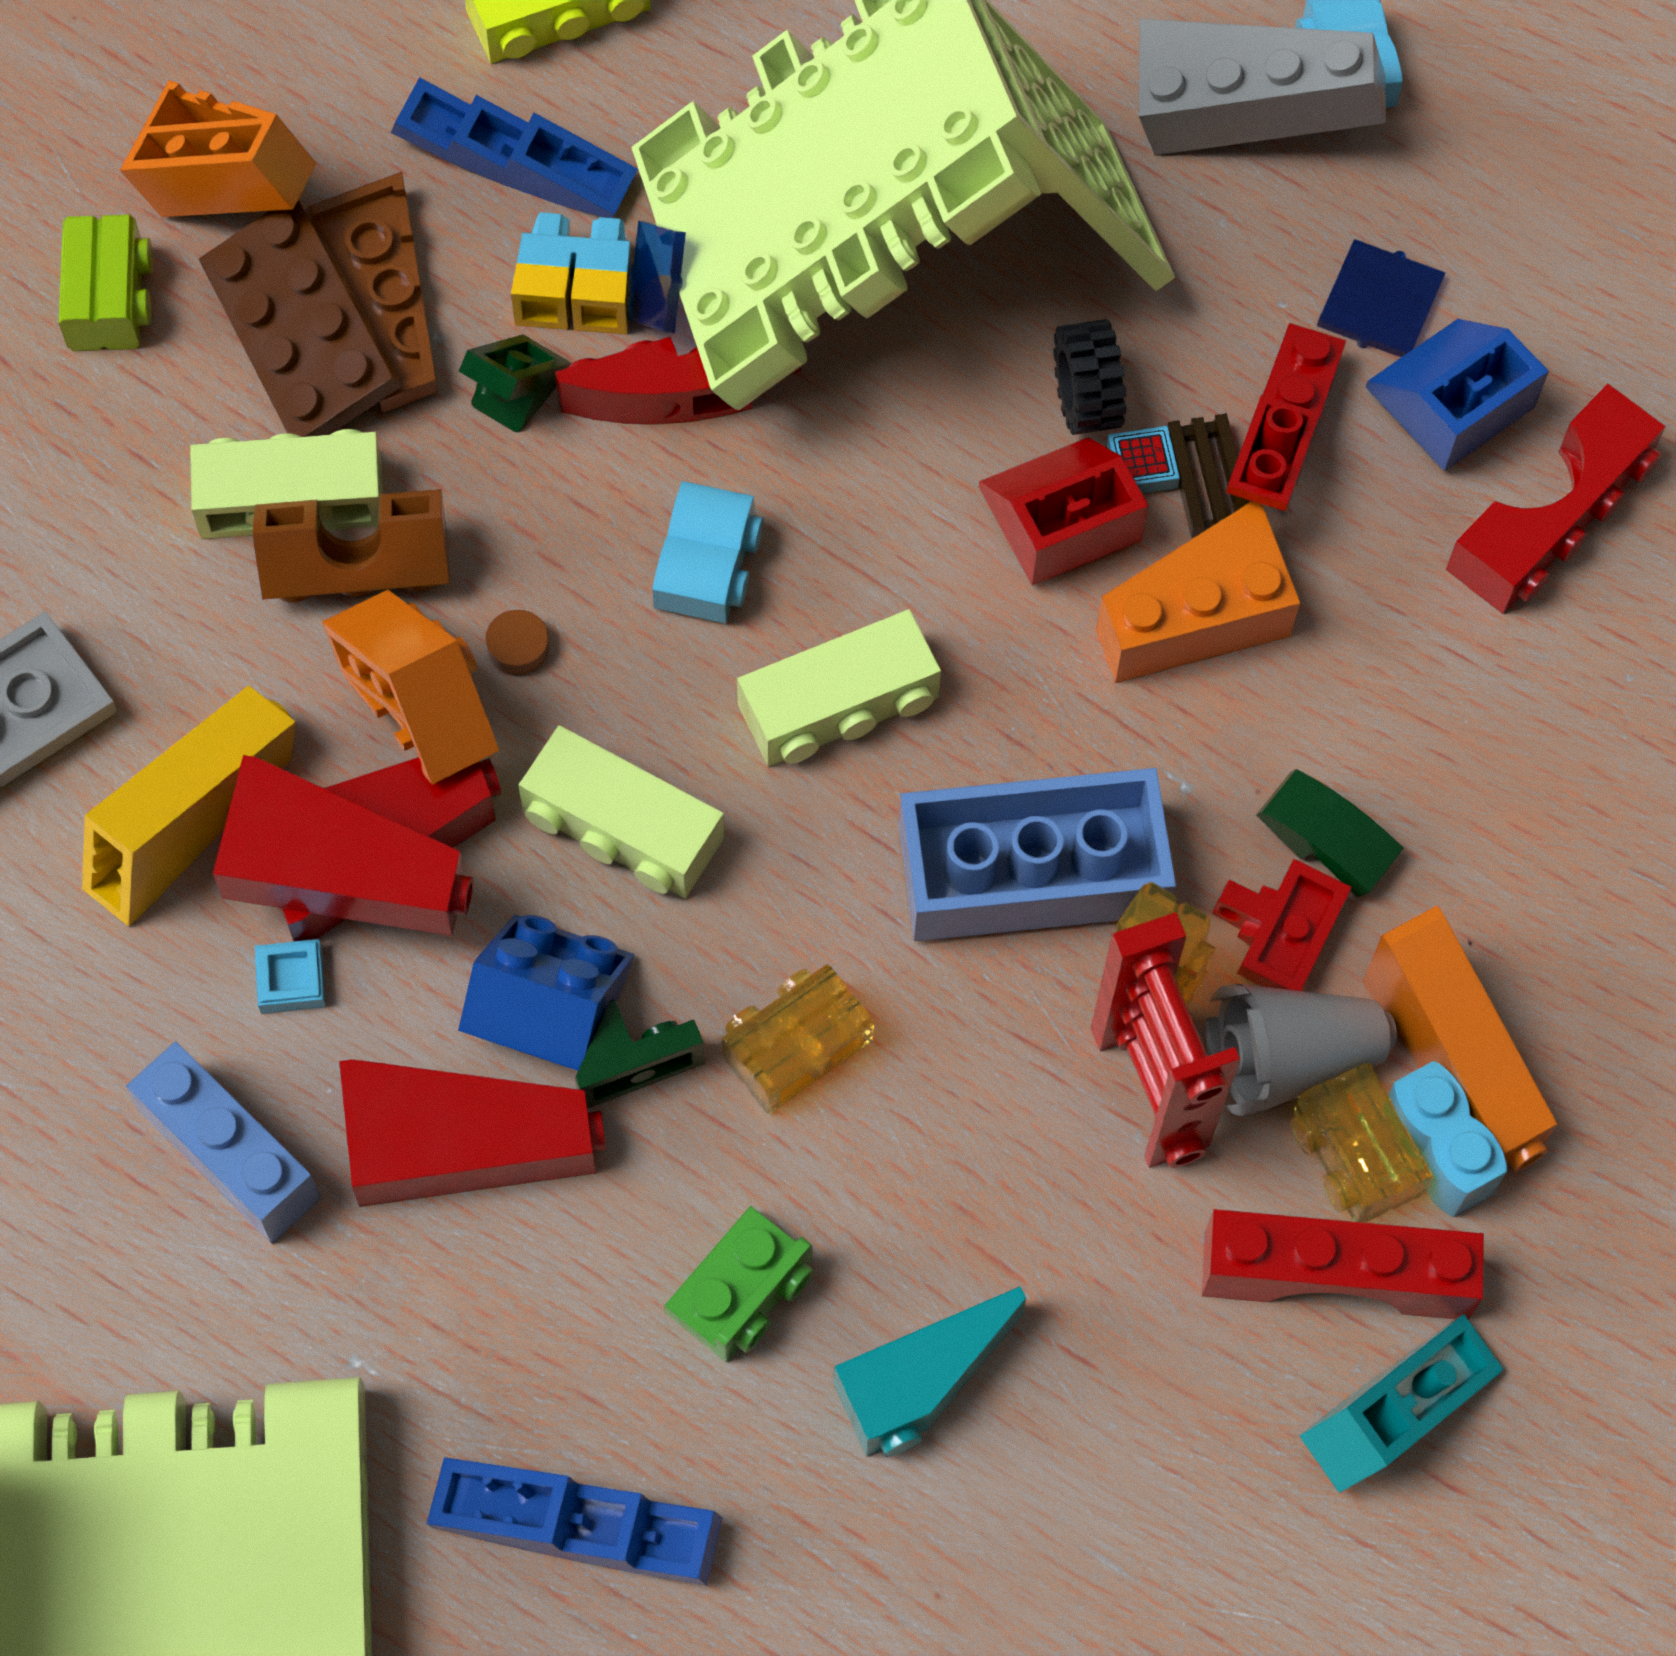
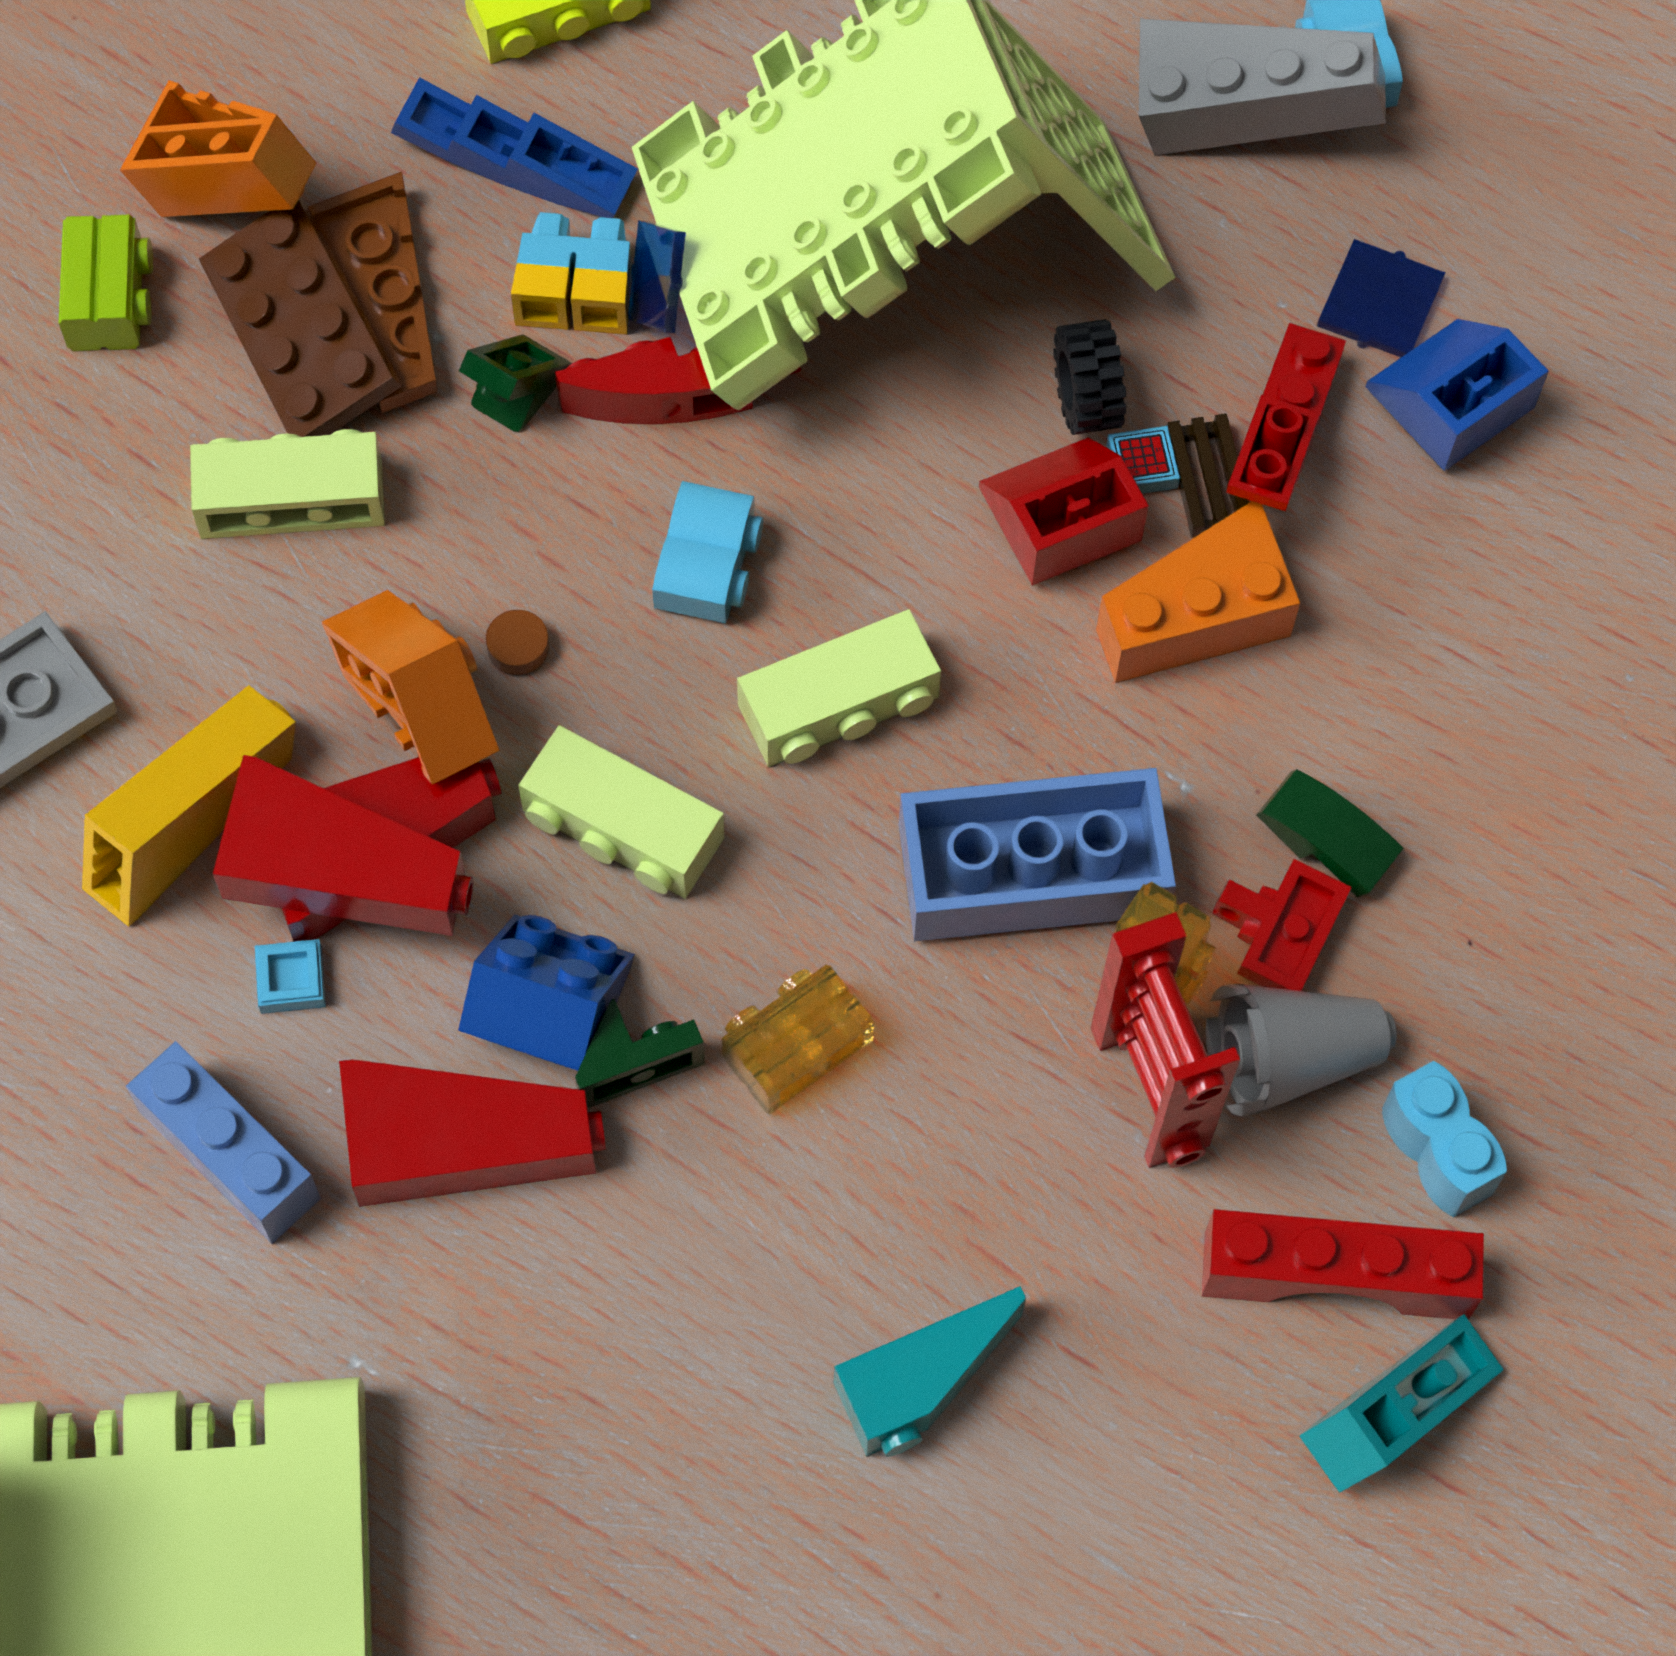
dark orange arch [252,489,450,602] -> none
blue slope [426,1457,723,1586] -> none
bright green bracket [664,1205,814,1363] -> none
clear yellow brick [1291,1063,1434,1223] -> none
orange slope [1362,905,1557,1172] -> none
red arch [1446,383,1666,614] -> none

